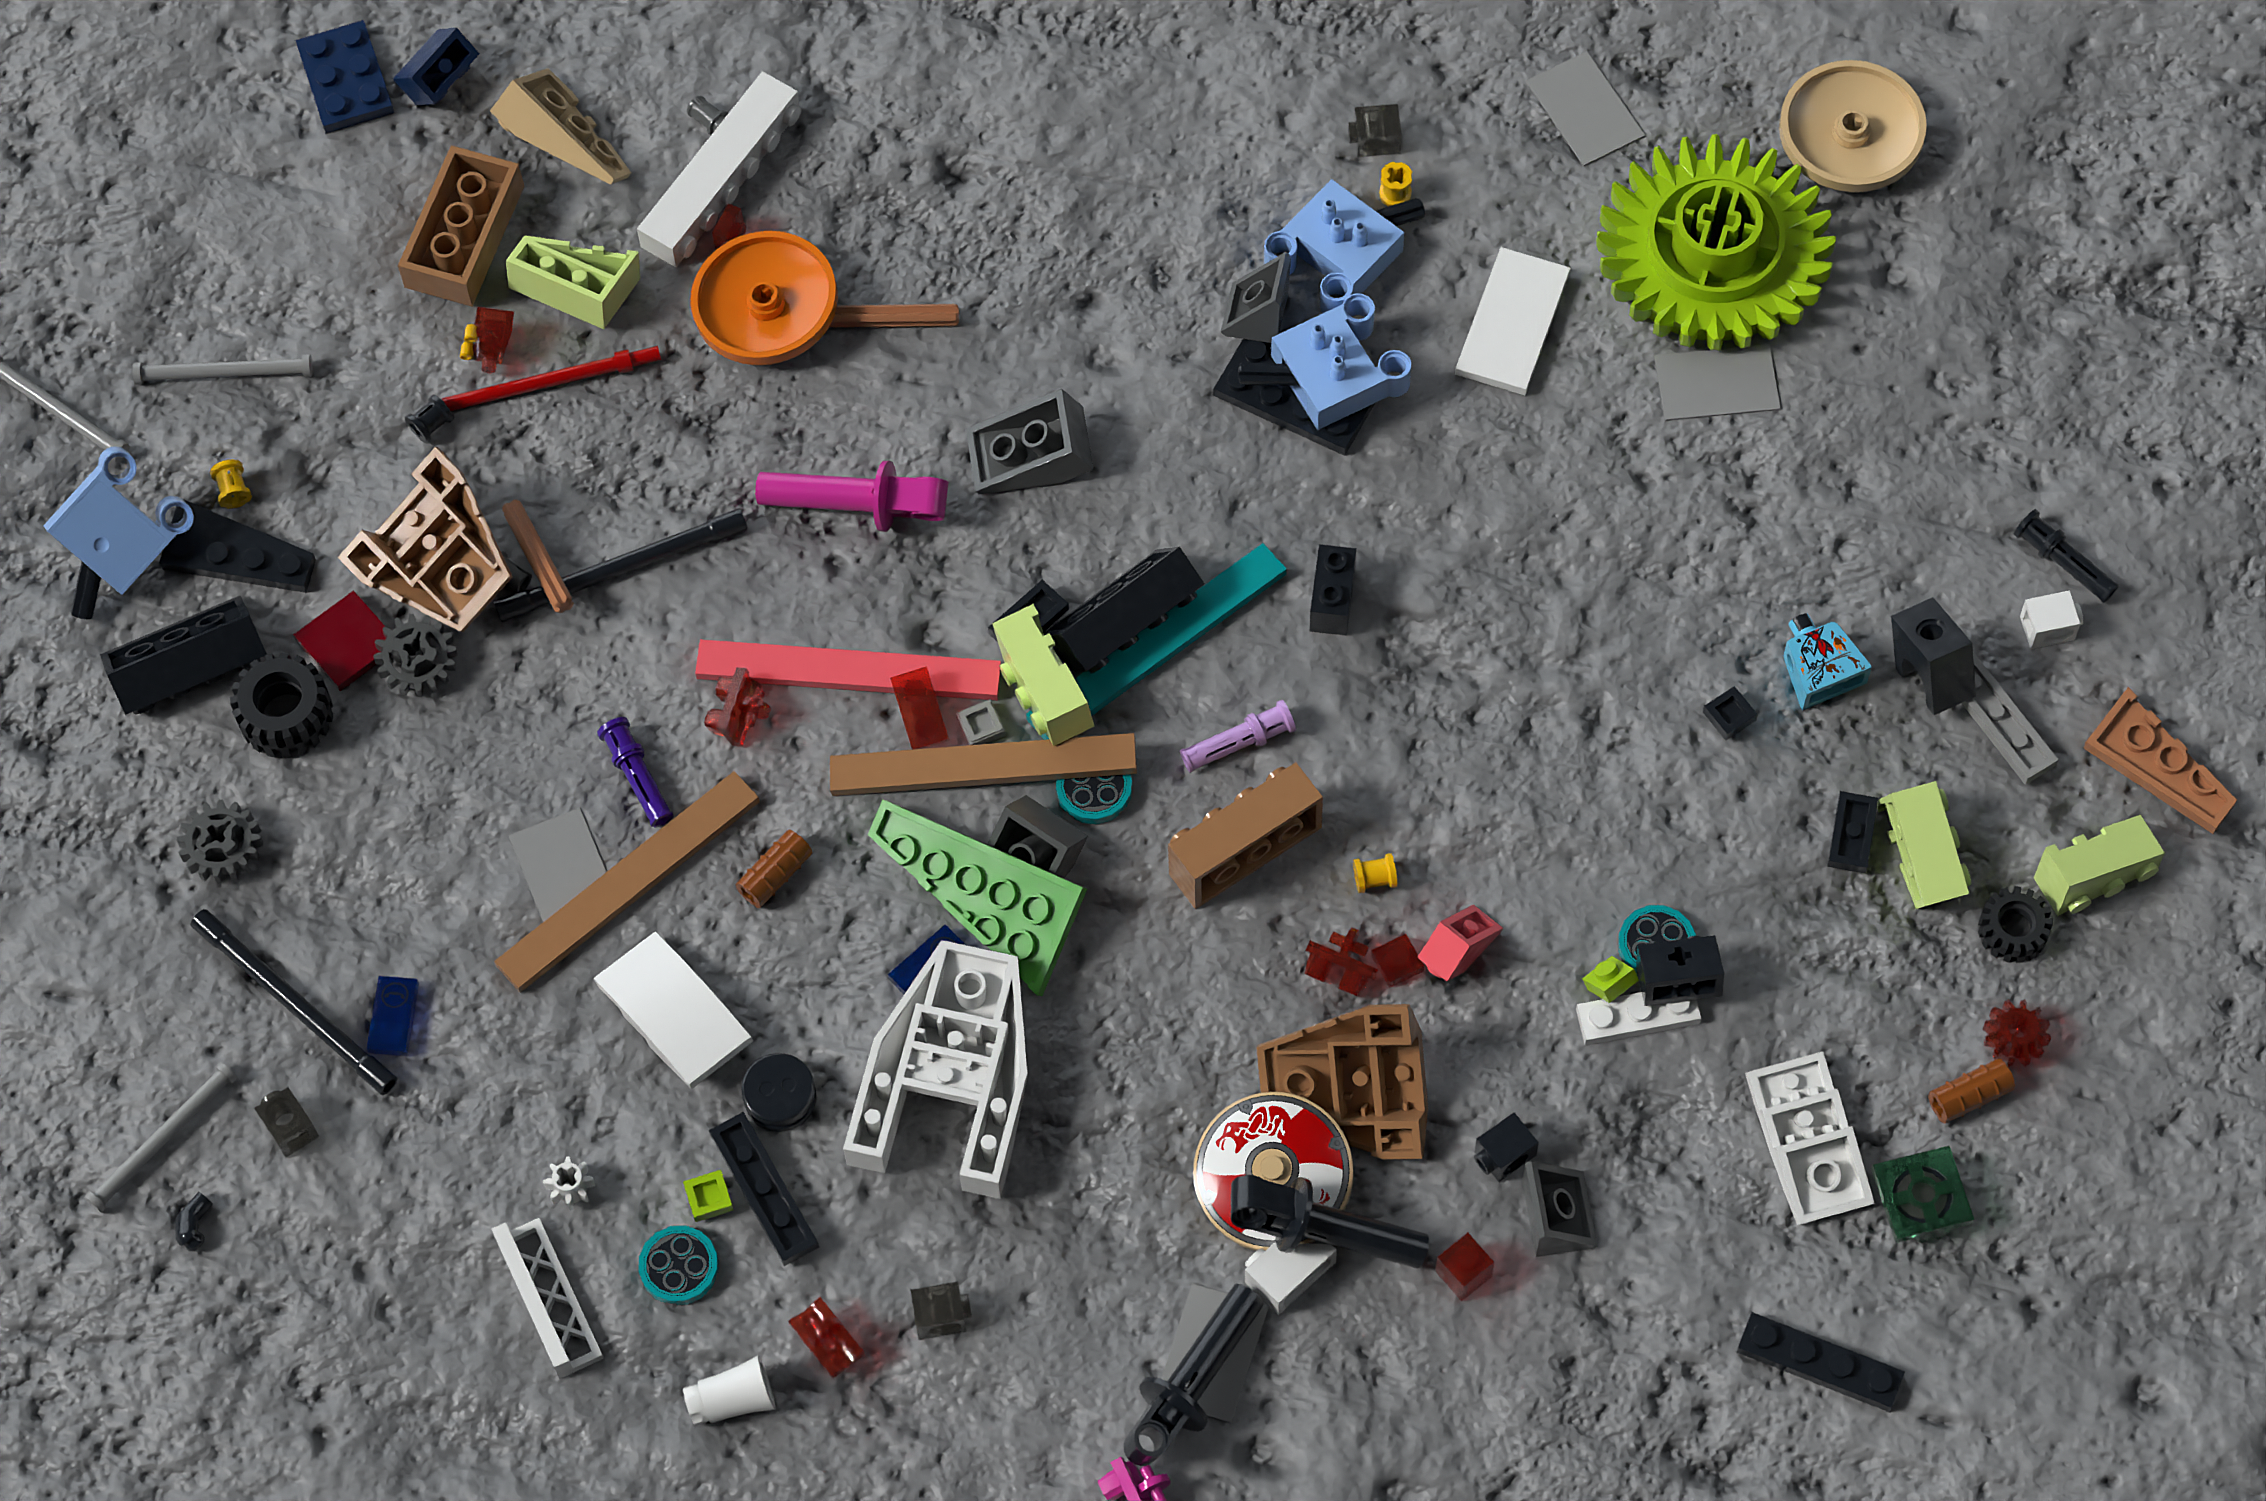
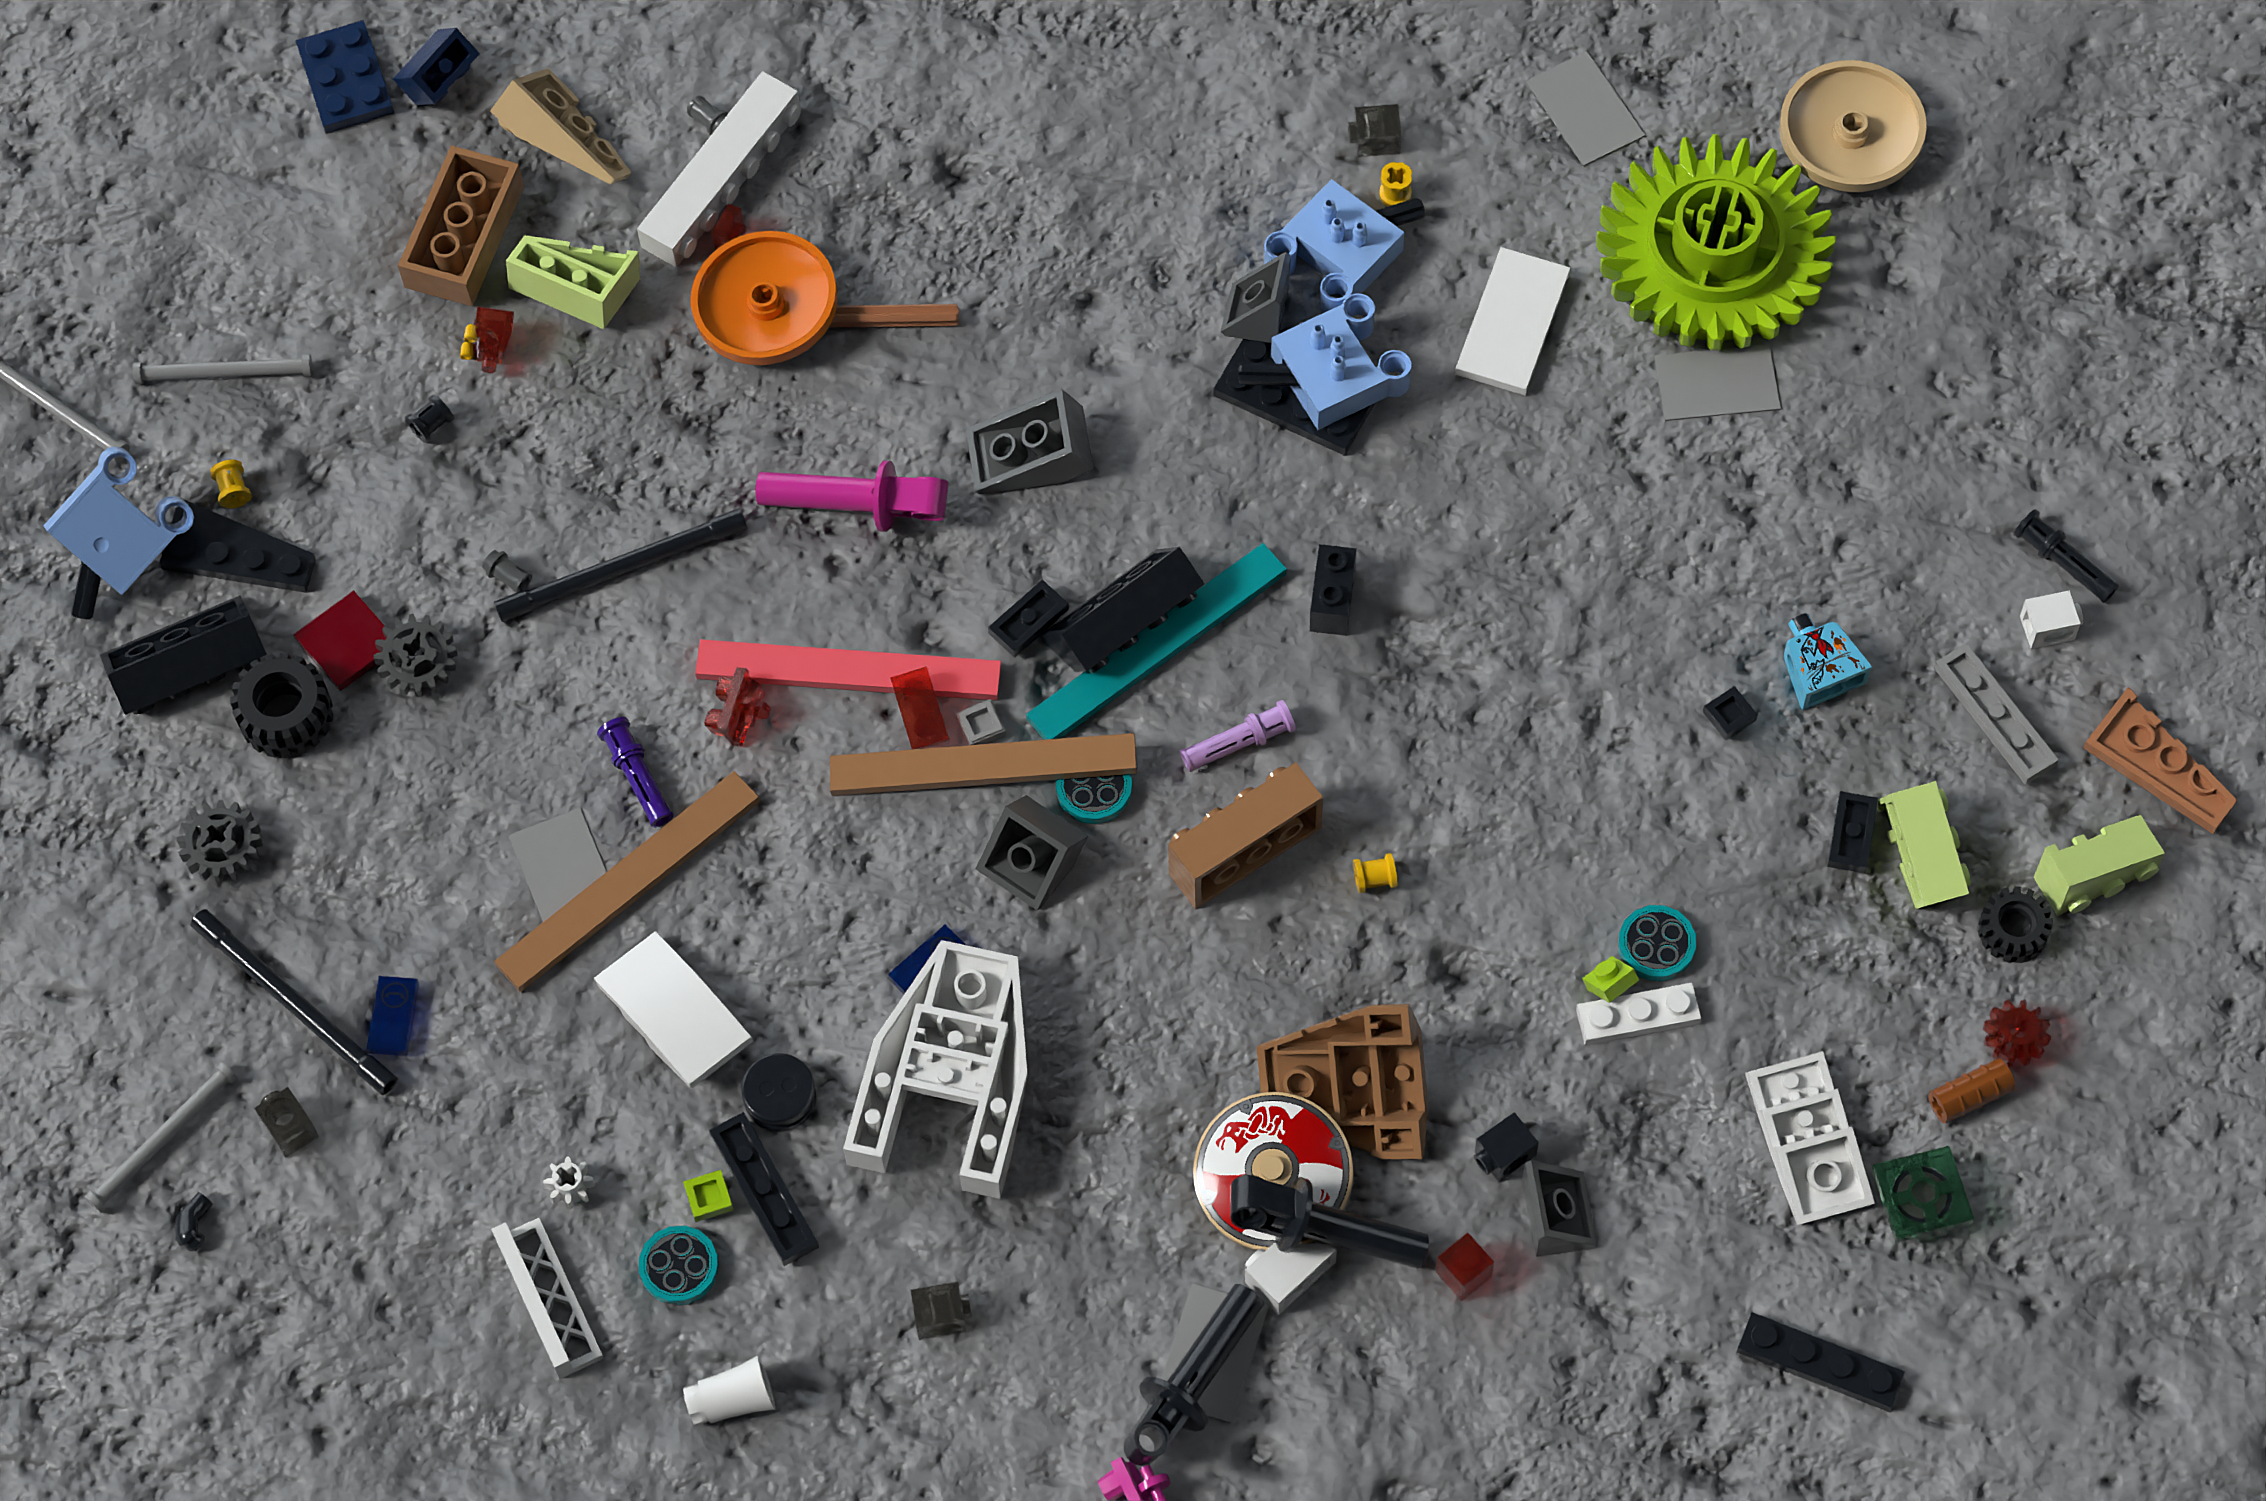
medium nougat wedge [338,447,513,632] -> none
red bar [442,346,661,411] -> none
nougat axle [502,500,574,613] -> none
dark orange axle [735,830,813,908] -> none
clear red hips [788,1297,865,1379] -> none
bright green wing [868,799,1087,996] -> none
yellowish green wedge [992,604,1095,746] -> none
clear red hips [1305,927,1379,997] -> none
clear red plate [1371,934,1424,988] -> none
coral slope [1417,904,1503,981] -> none
black brick [1636,935,1724,1006] -> none
black piece [1891,597,1976,715] -> none

